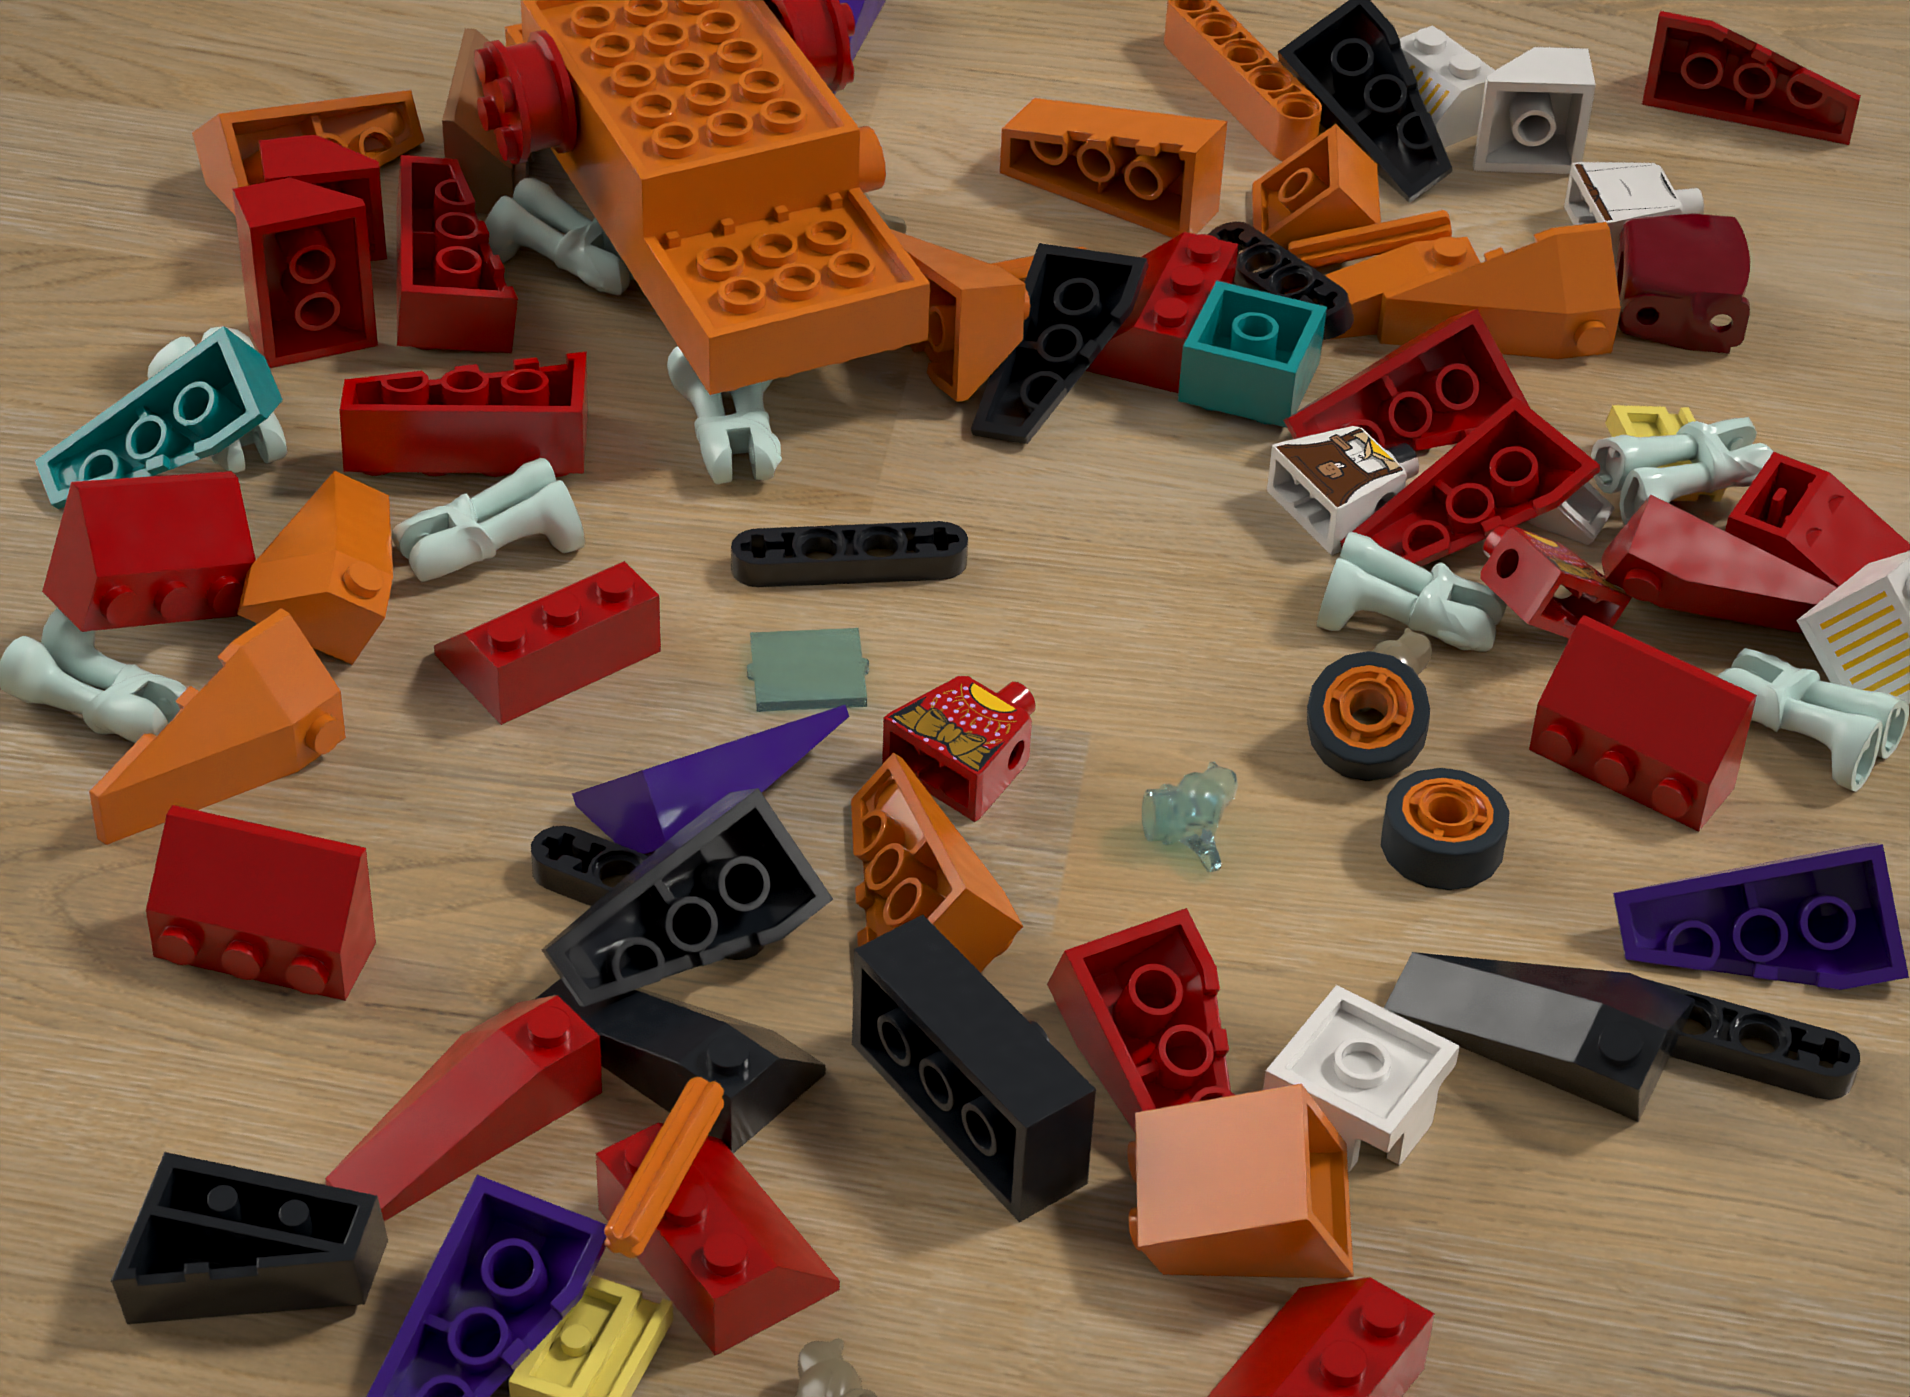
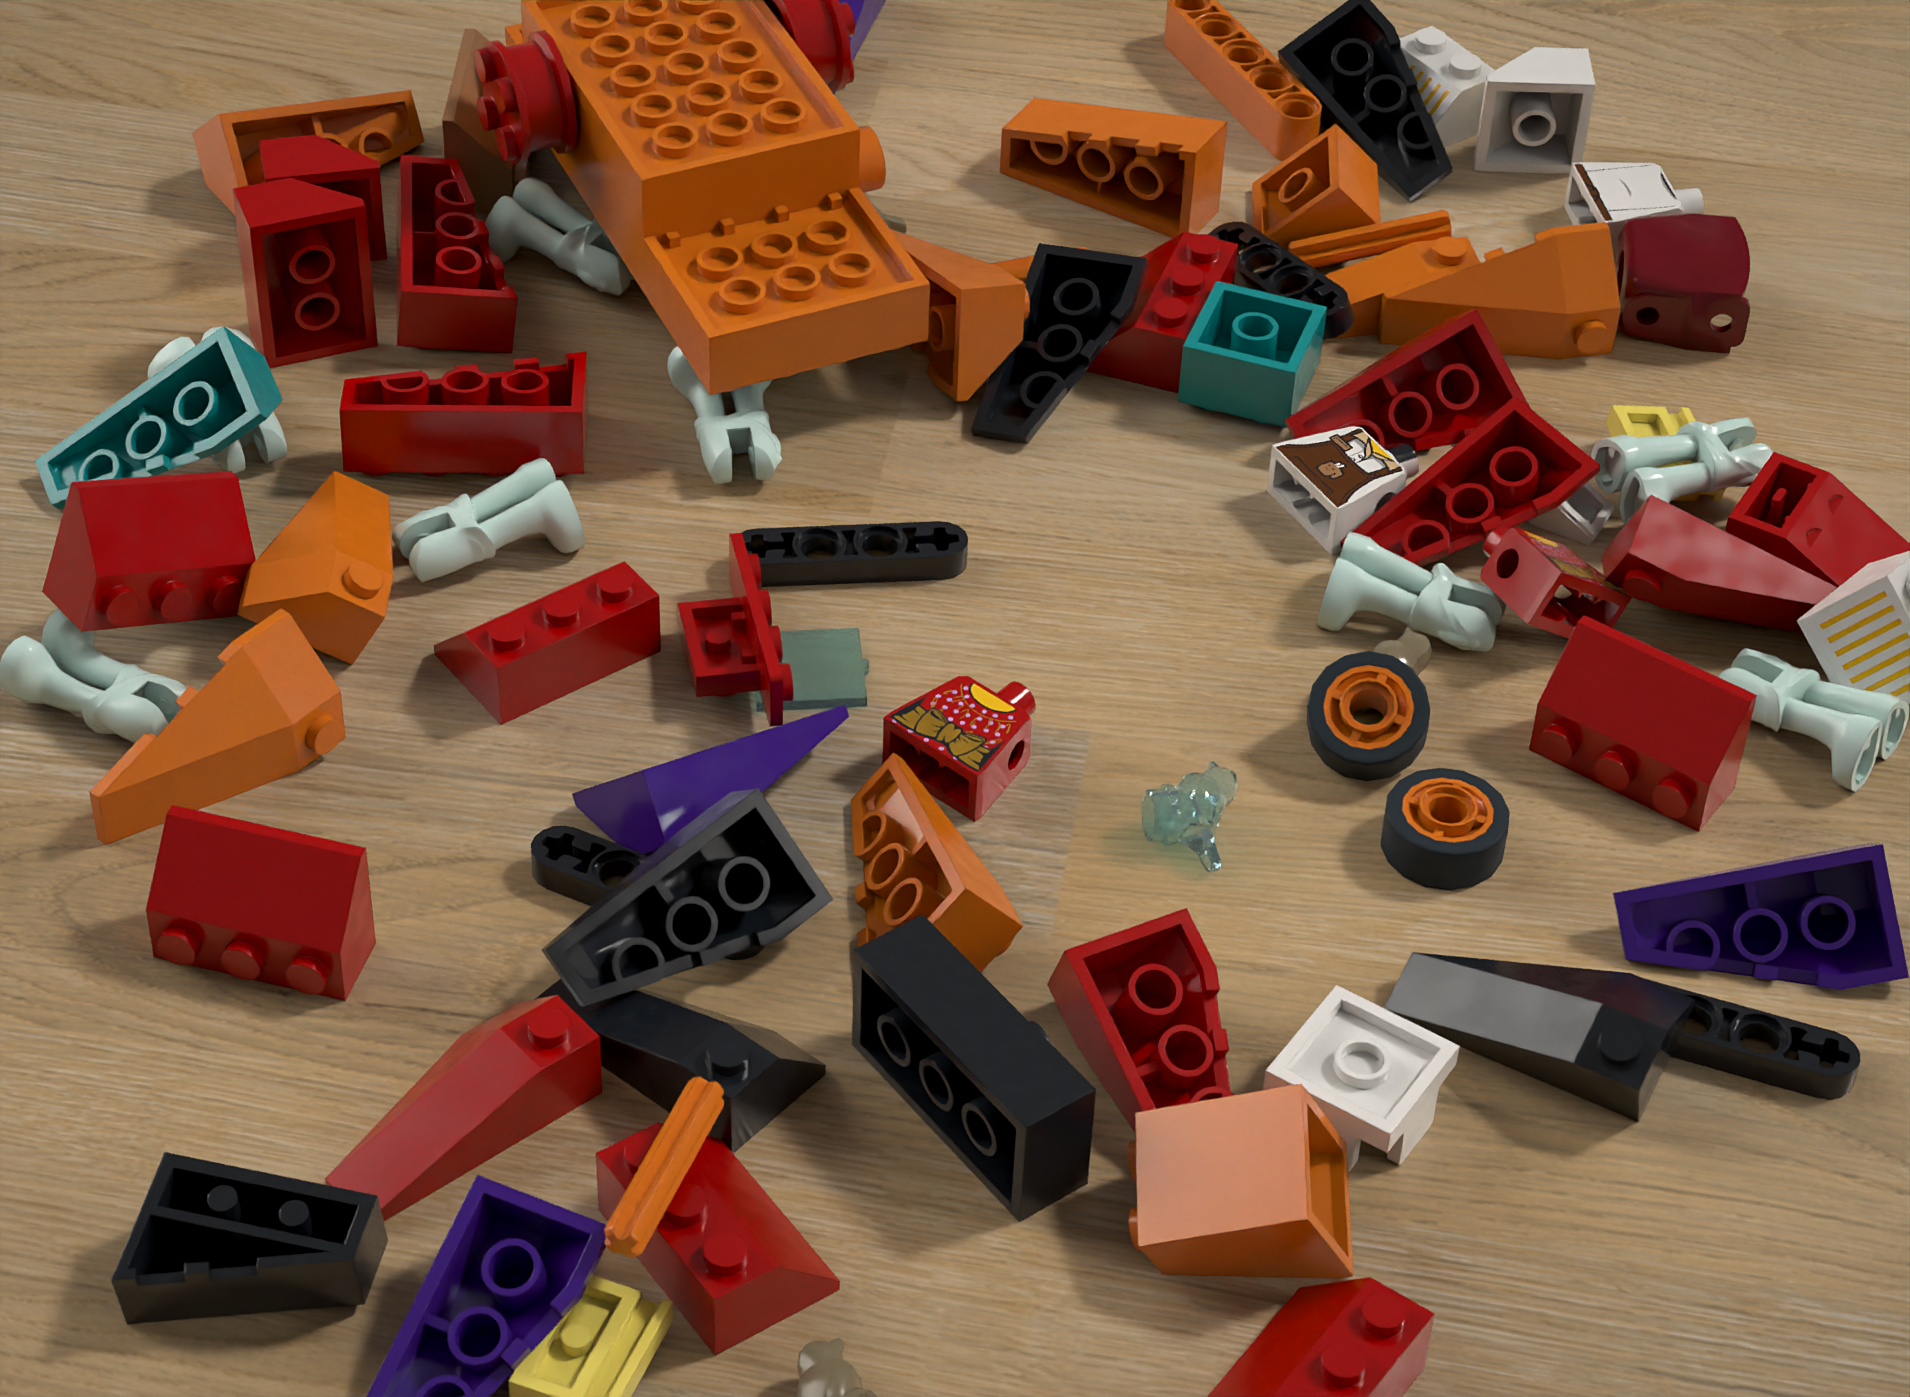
red wedge [1642,11,1861,145] -> none
none -> red bracket [677,533,794,727]

